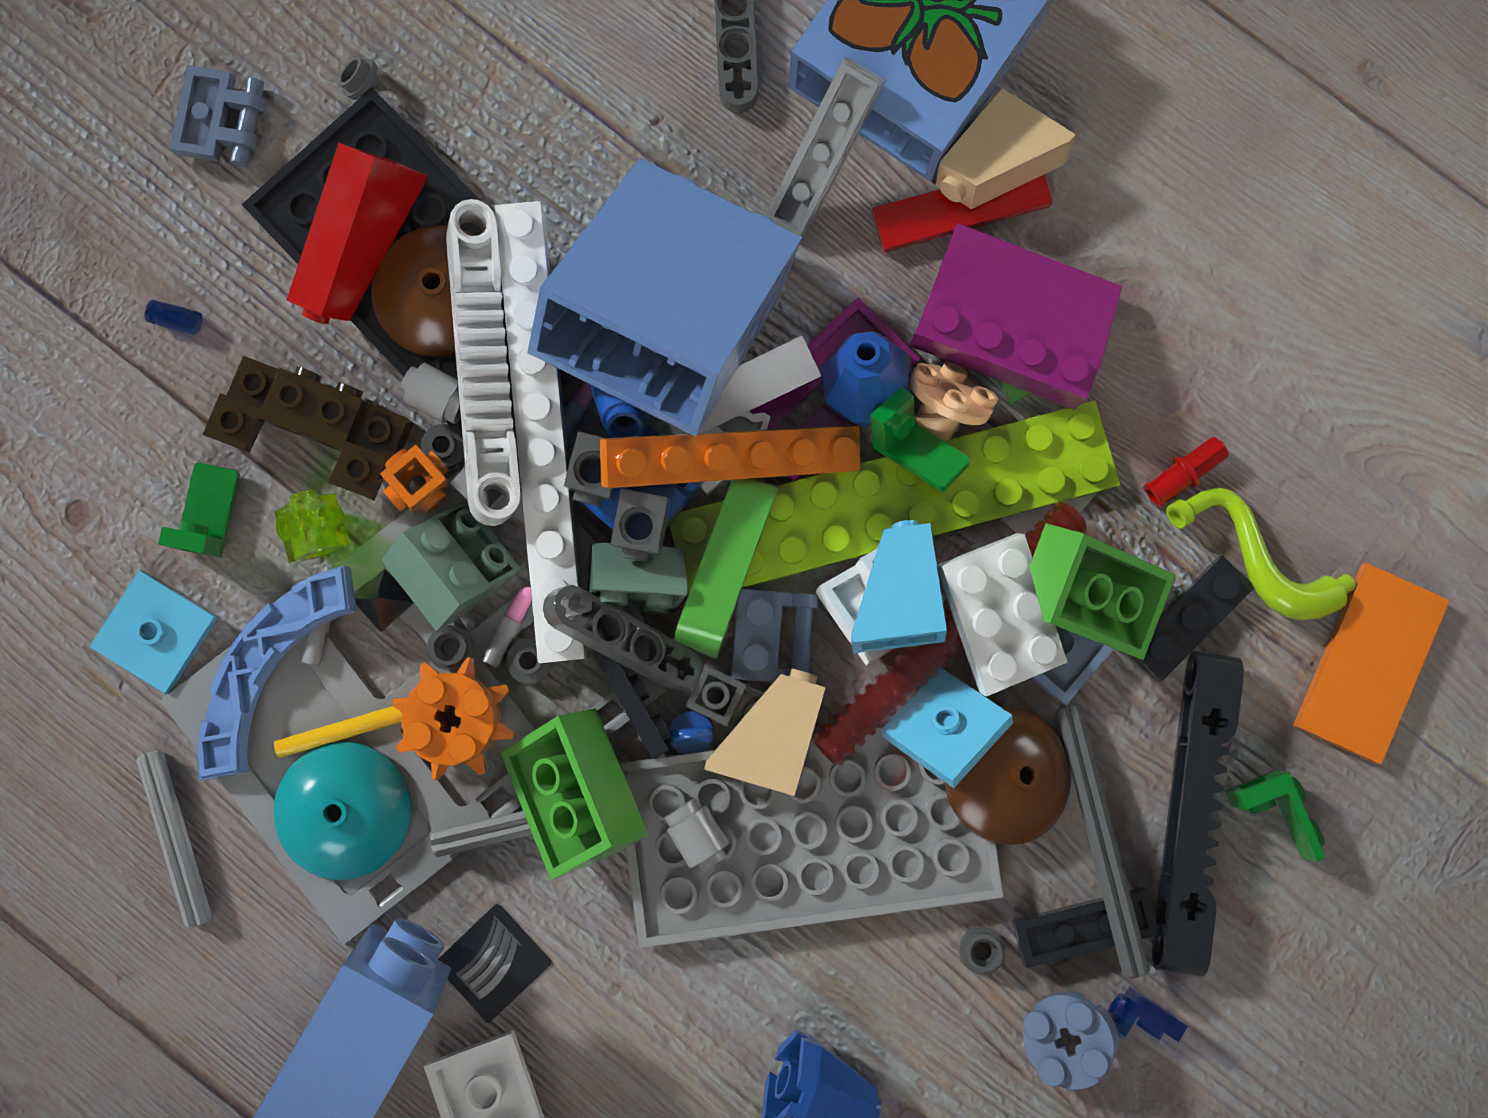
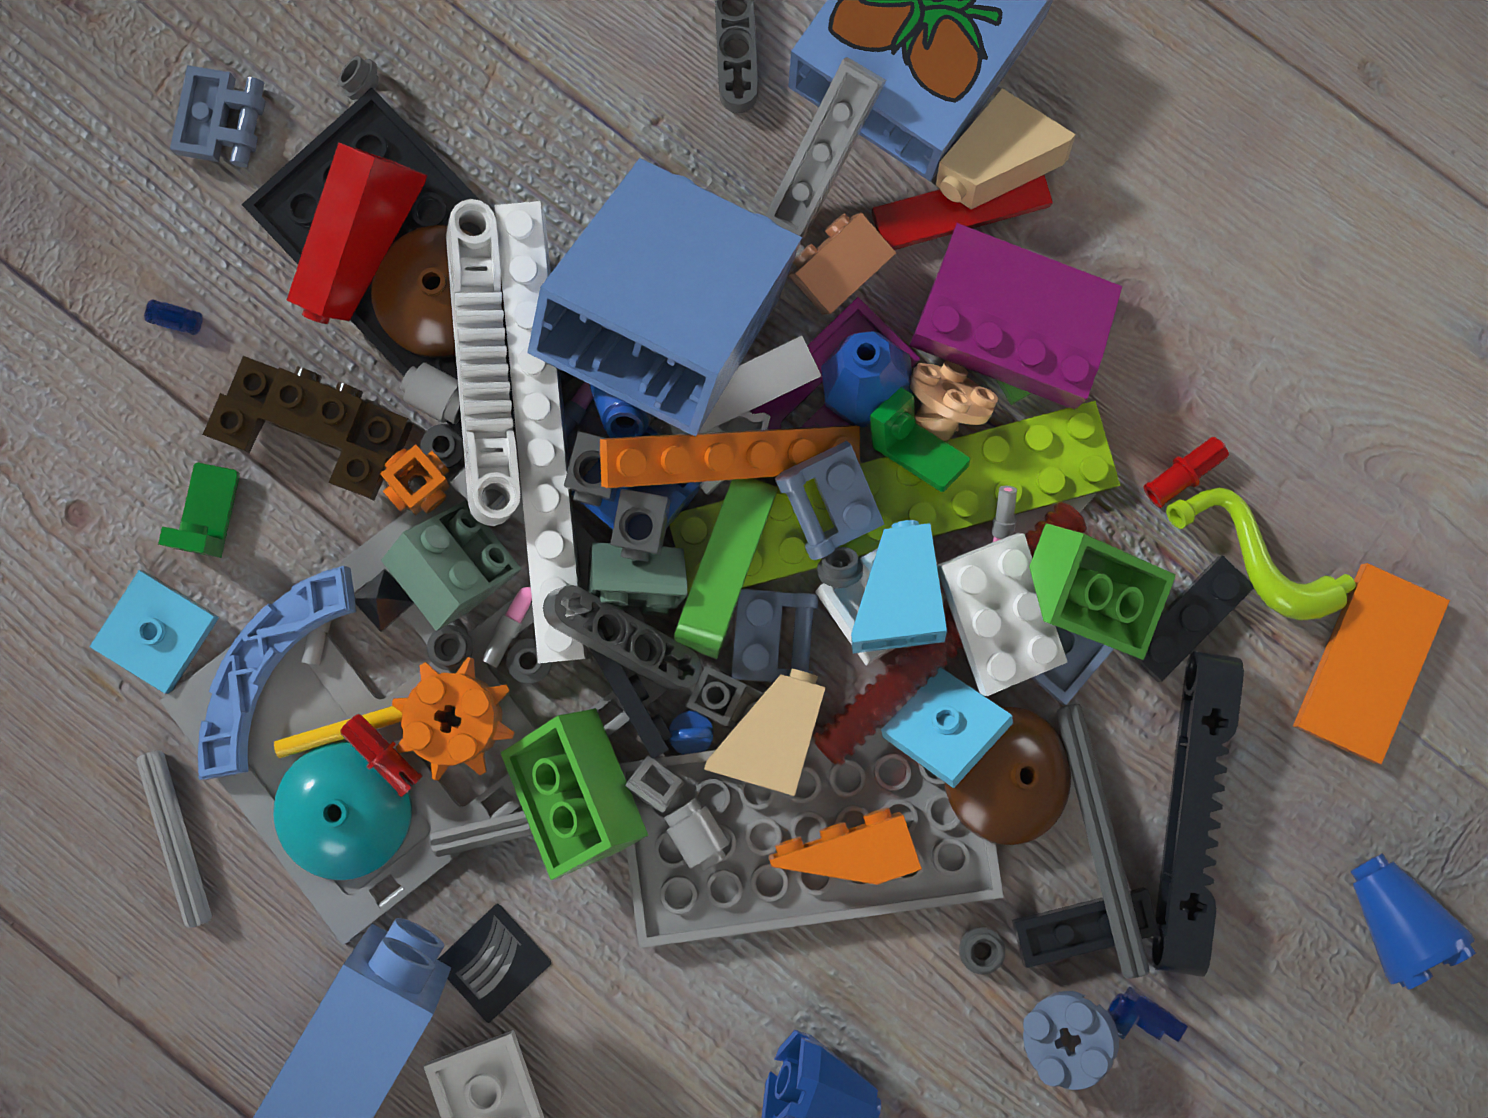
clear neon green brick [274,489,350,563] -> none
green bracket [1225,770,1325,862] -> none
none -> red axle [340,714,423,797]
none -> light grey slope [625,755,685,812]
none -> orange slope [769,807,922,885]
none -> sand blue plate [775,441,884,560]
none -> nougat brick [788,212,896,315]
none -> dark grey plate [817,547,863,588]
none -> light grey piece [992,486,1017,542]
none -> blue cone [1350,853,1476,990]

